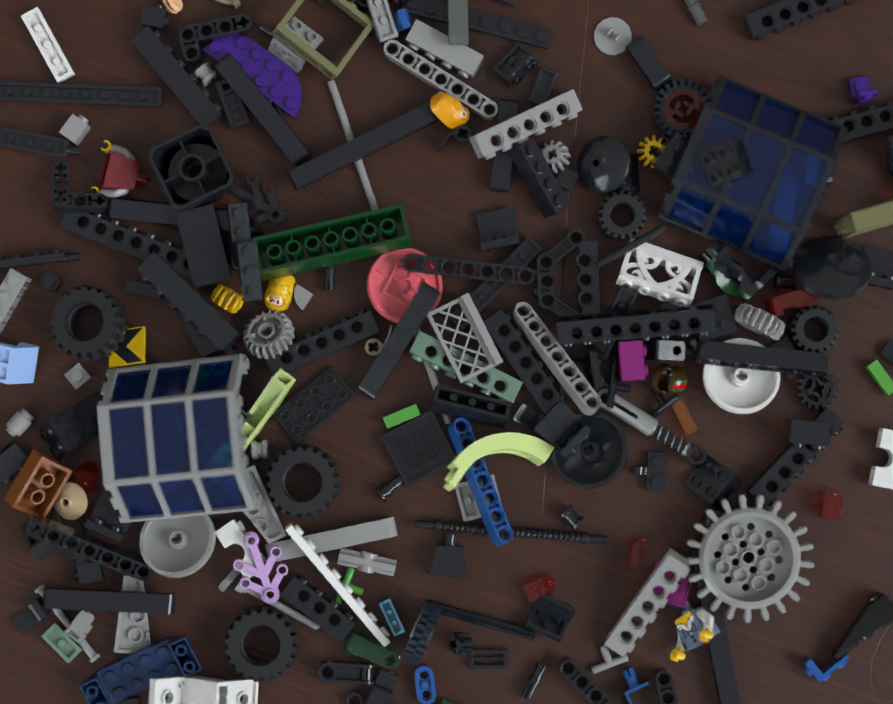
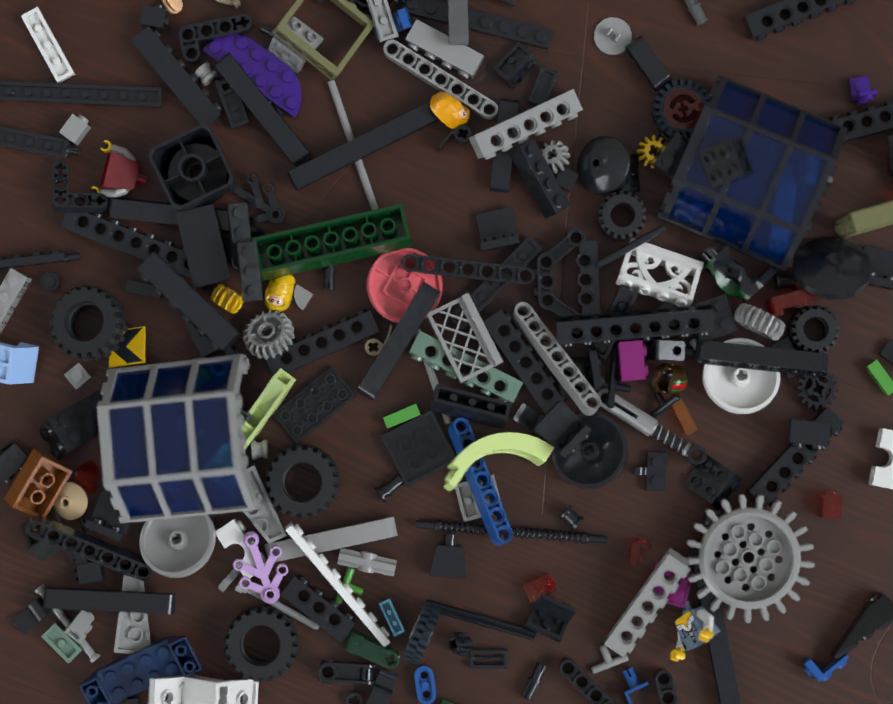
light grey brick [5,408,34,437] -> none

